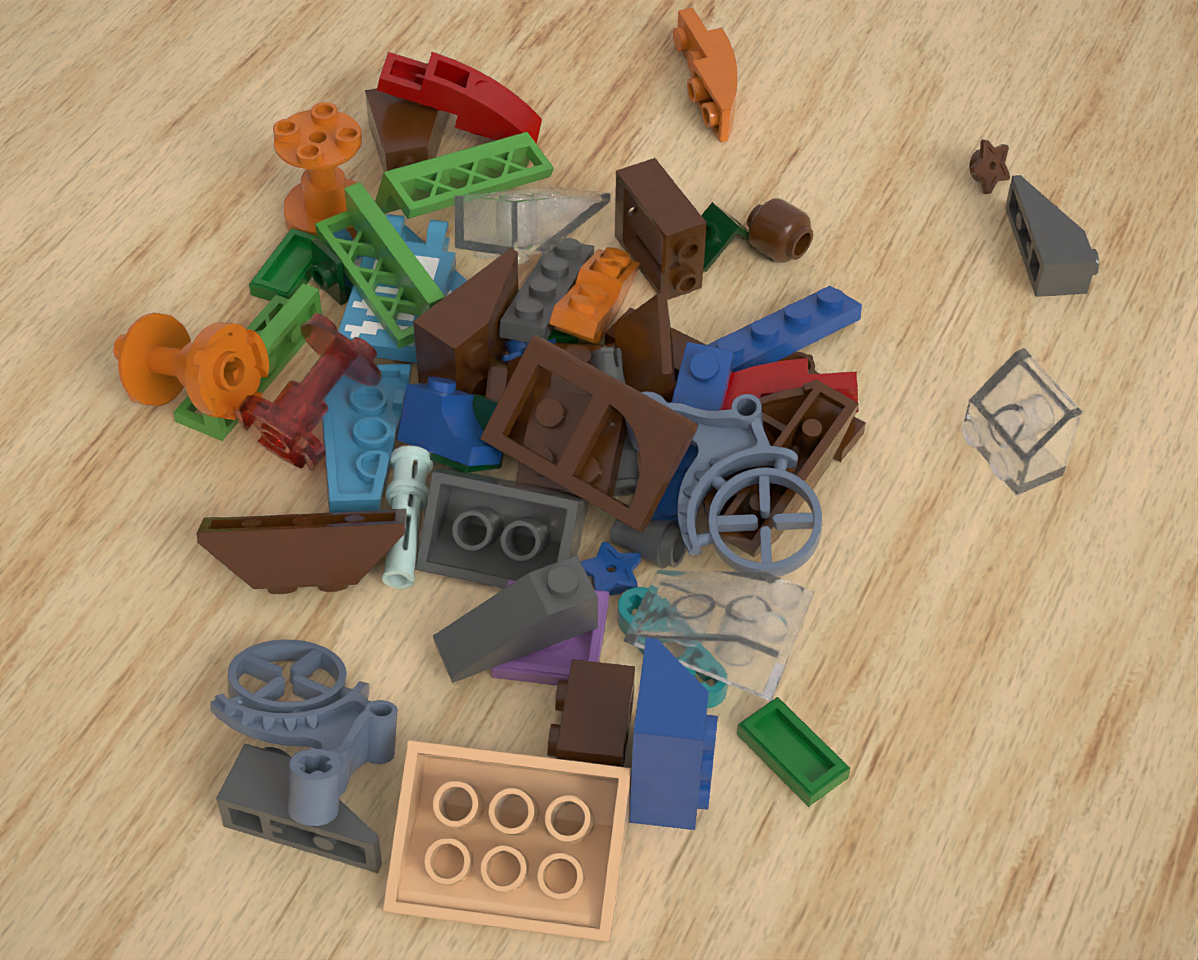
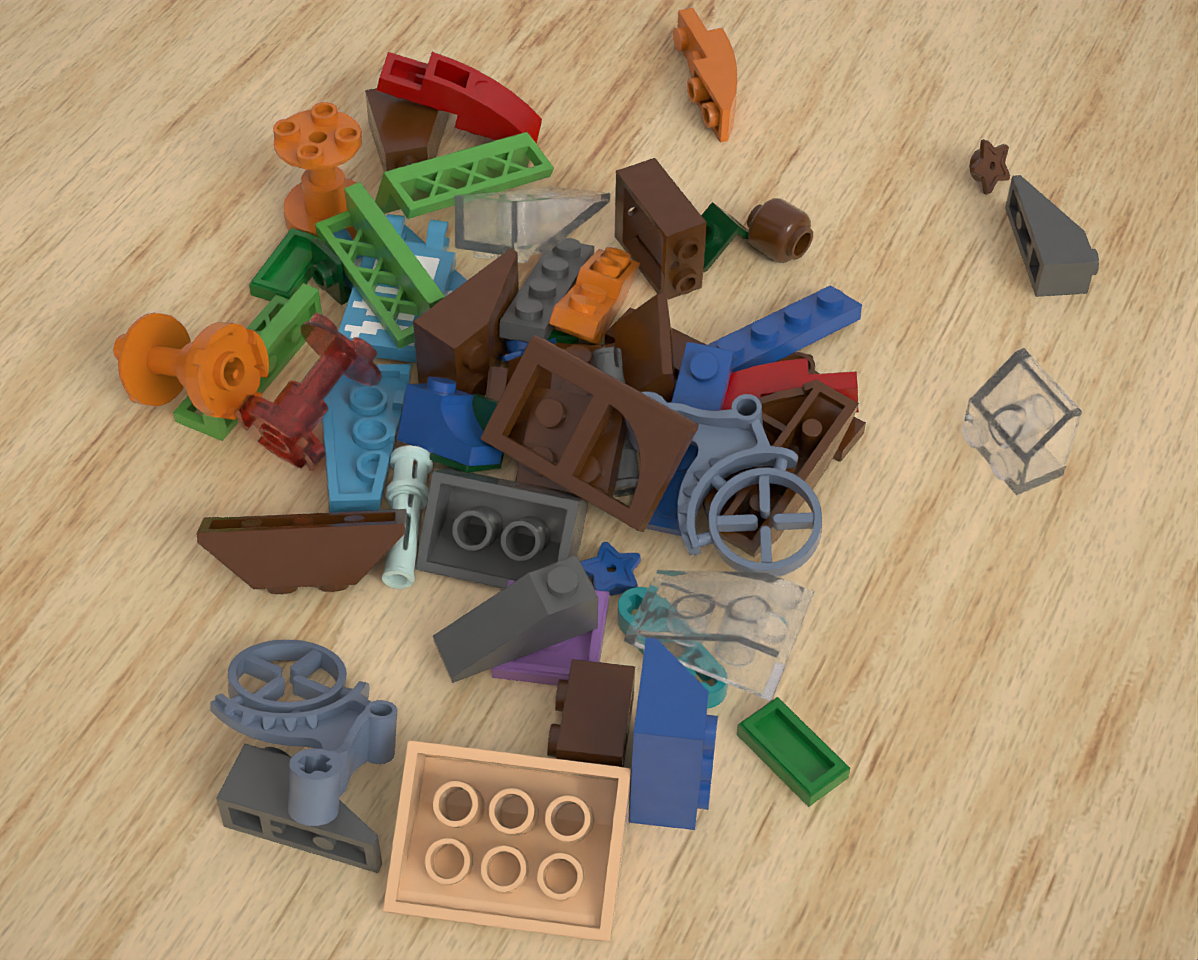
dark grey cone [610,519,686,569] -> none

